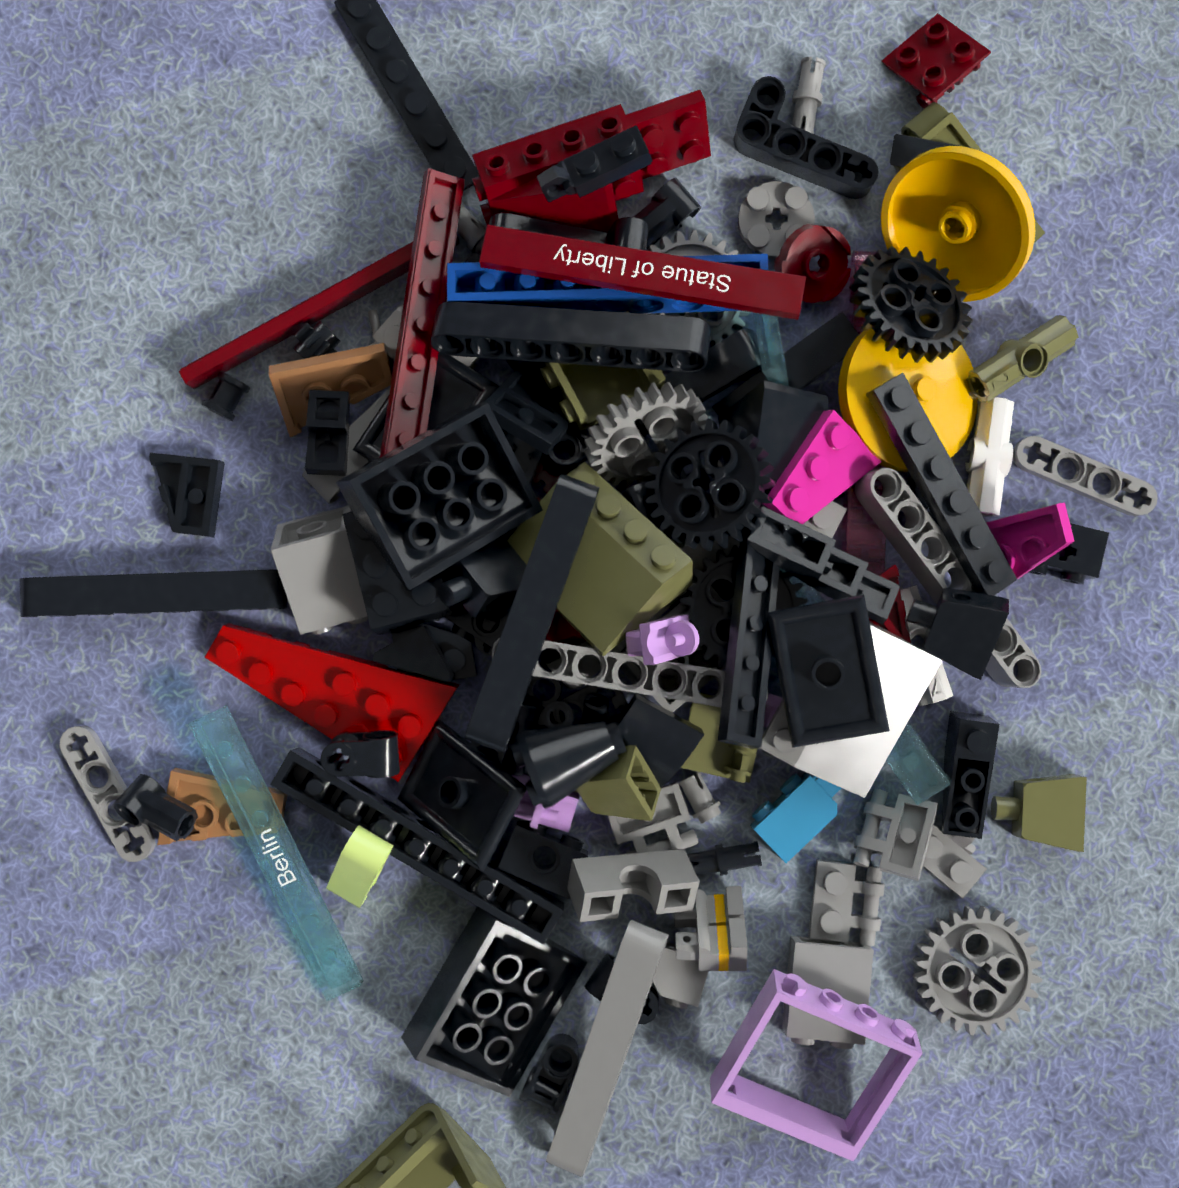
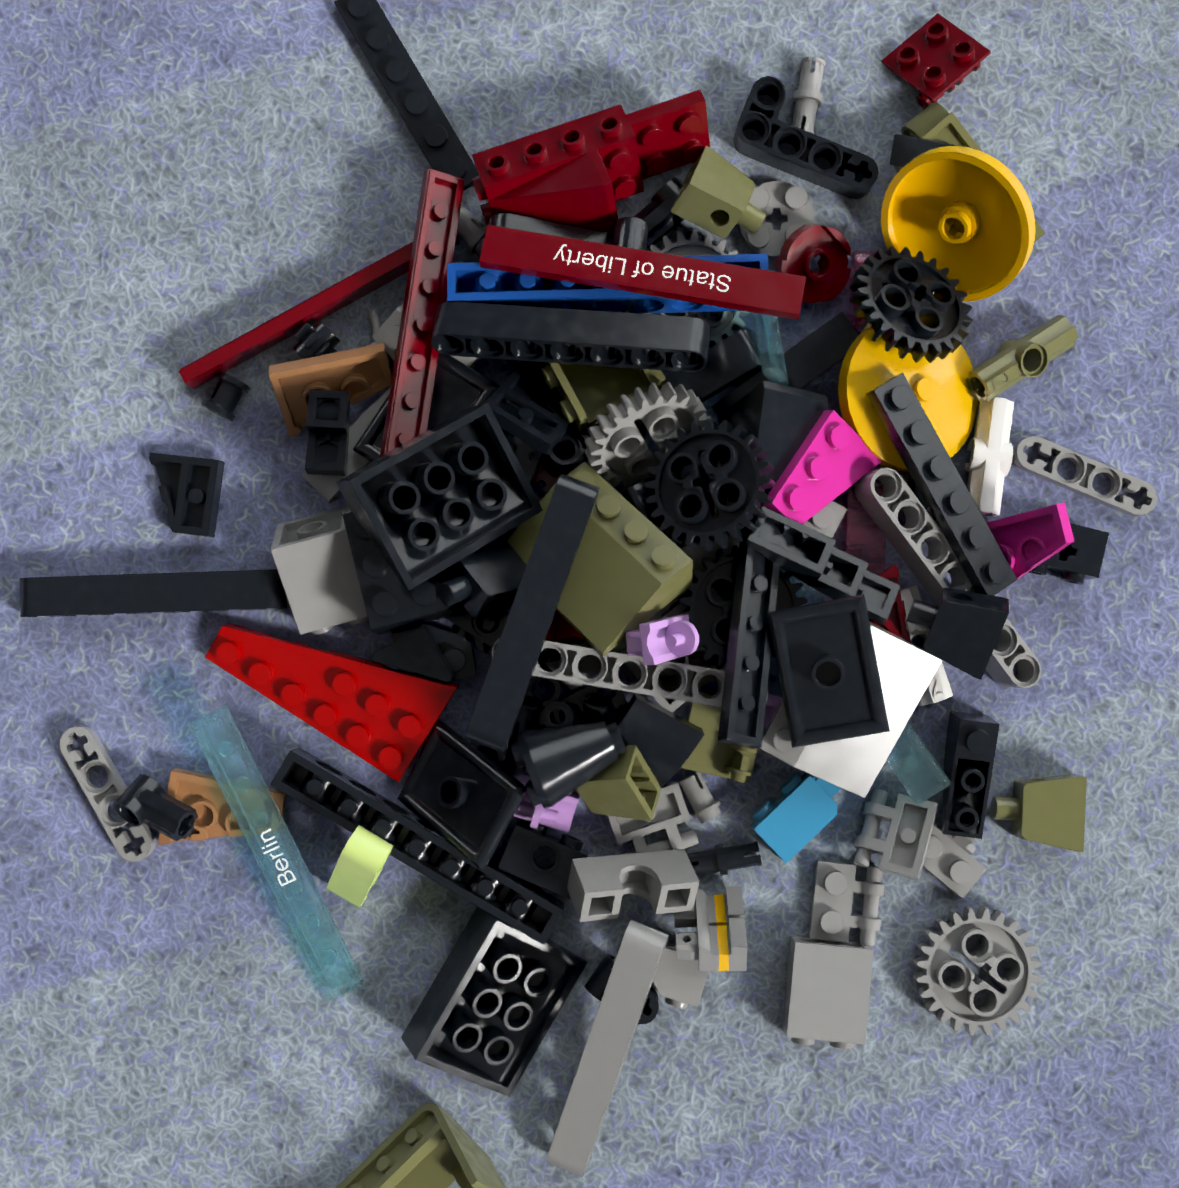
black piece [320,730,400,778] -> none
black piece [519,1033,579,1116] -> none
black hinge [537,125,653,202] -> none
lavender window [710,969,922,1161] -> none
none -> olive torso [671,145,766,238]

